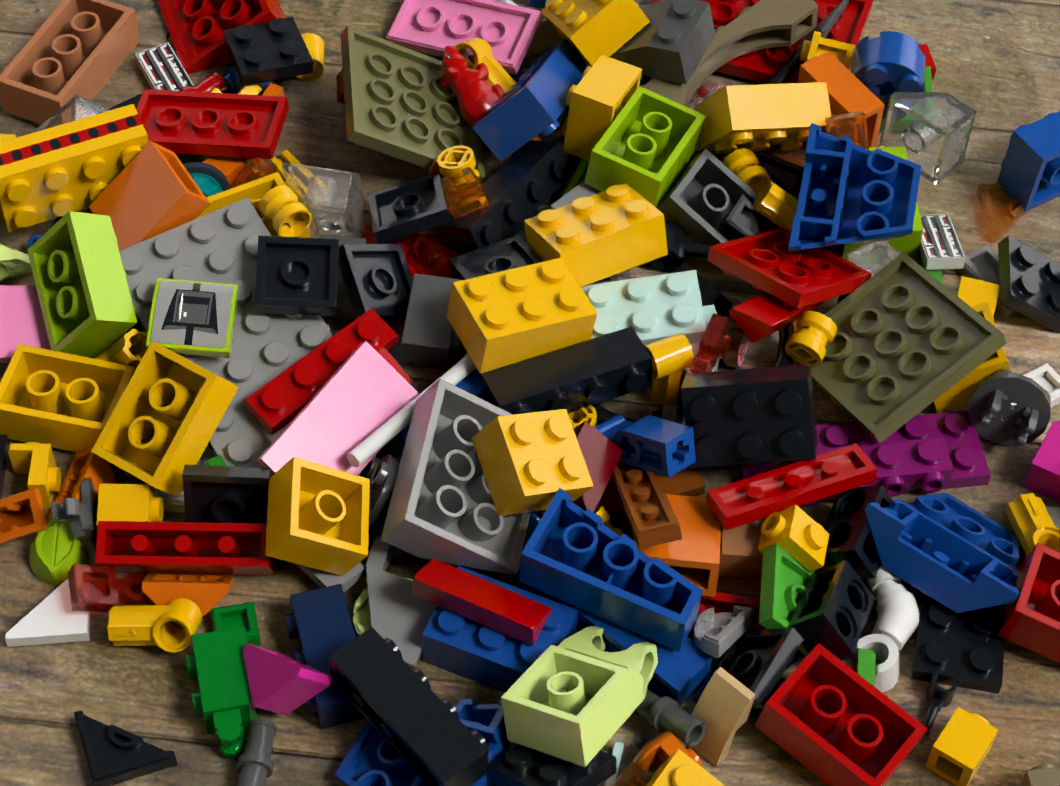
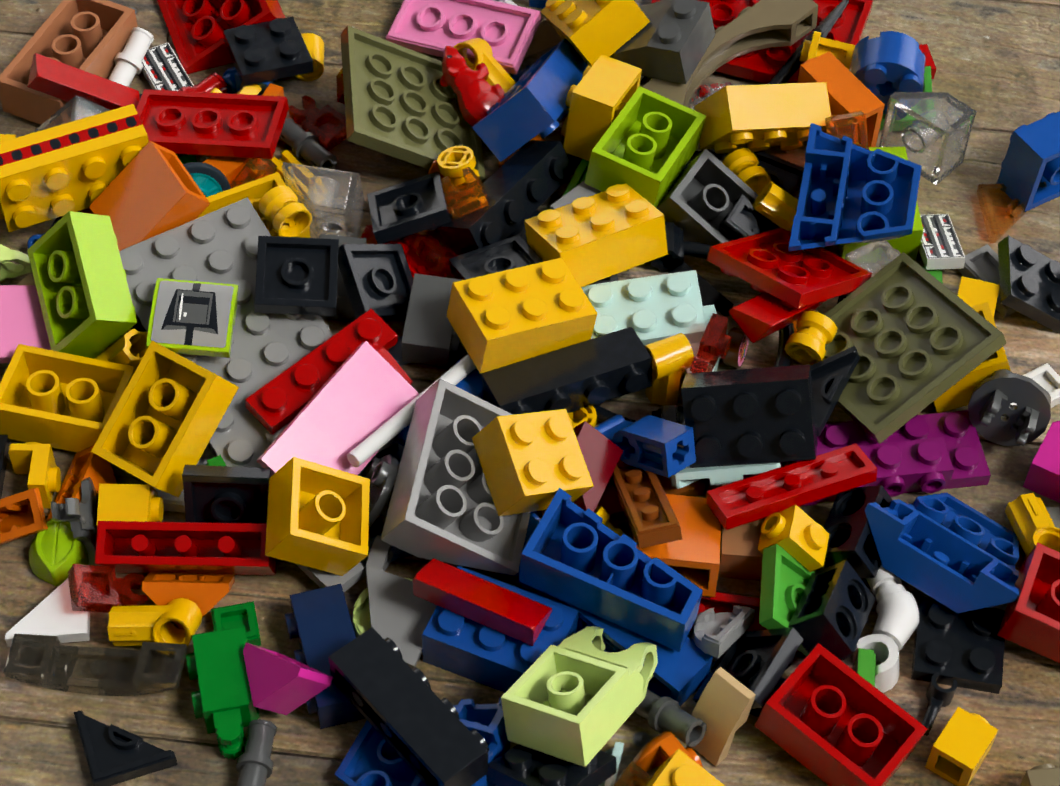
none -> clear smoke slope [3,634,188,696]
none -> red slope [27,53,140,113]
none -> white pin [108,27,154,87]
none -> dark grey pin [279,117,337,176]
none -> clear red plate [289,95,347,151]
none -> light aqua tile [671,462,781,489]
none -> black tile [810,346,860,437]

